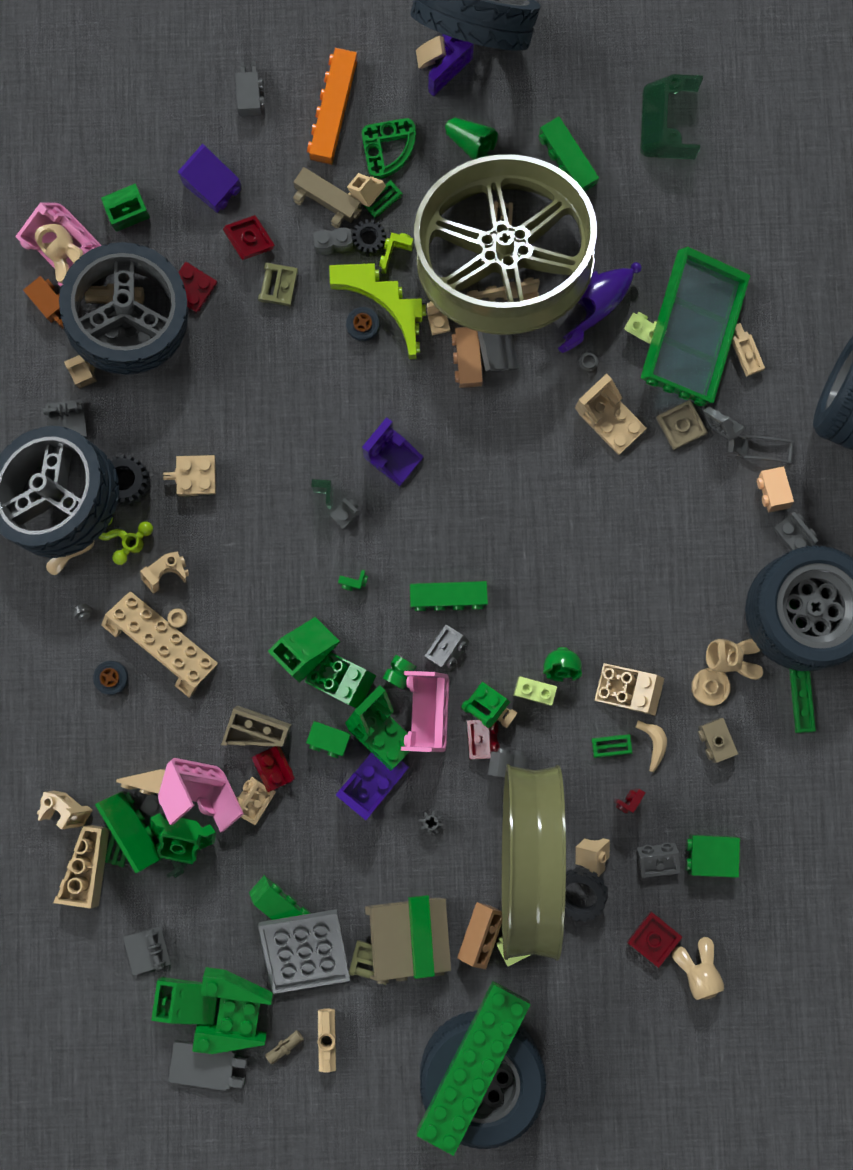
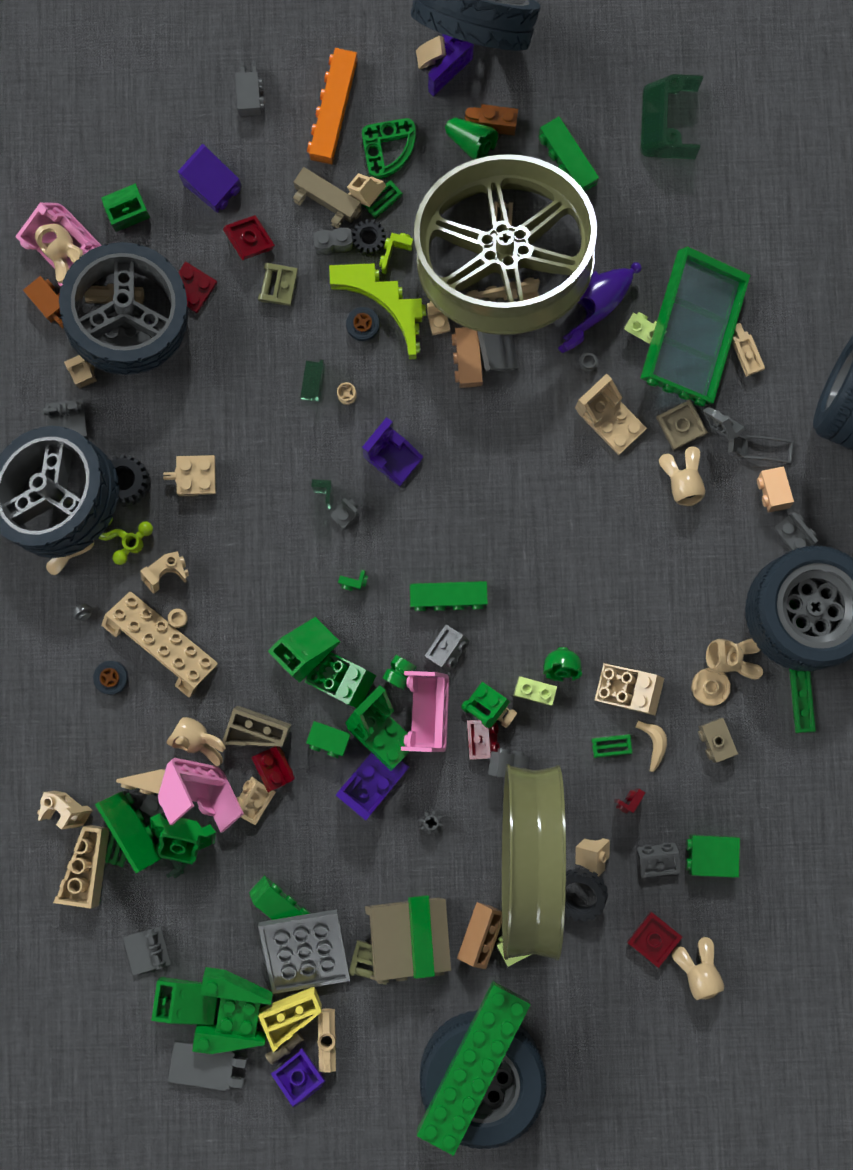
none -> tan piece [167,717,226,766]
none -> light yellow wedge [258,987,322,1052]
none -> dark purple slope [271,1049,326,1107]
none -> clear green panel [300,359,325,402]
none -> tan wheel [337,382,357,405]
none -> dark orange hinge [465,104,518,136]
none -> tan piece [659,447,705,506]

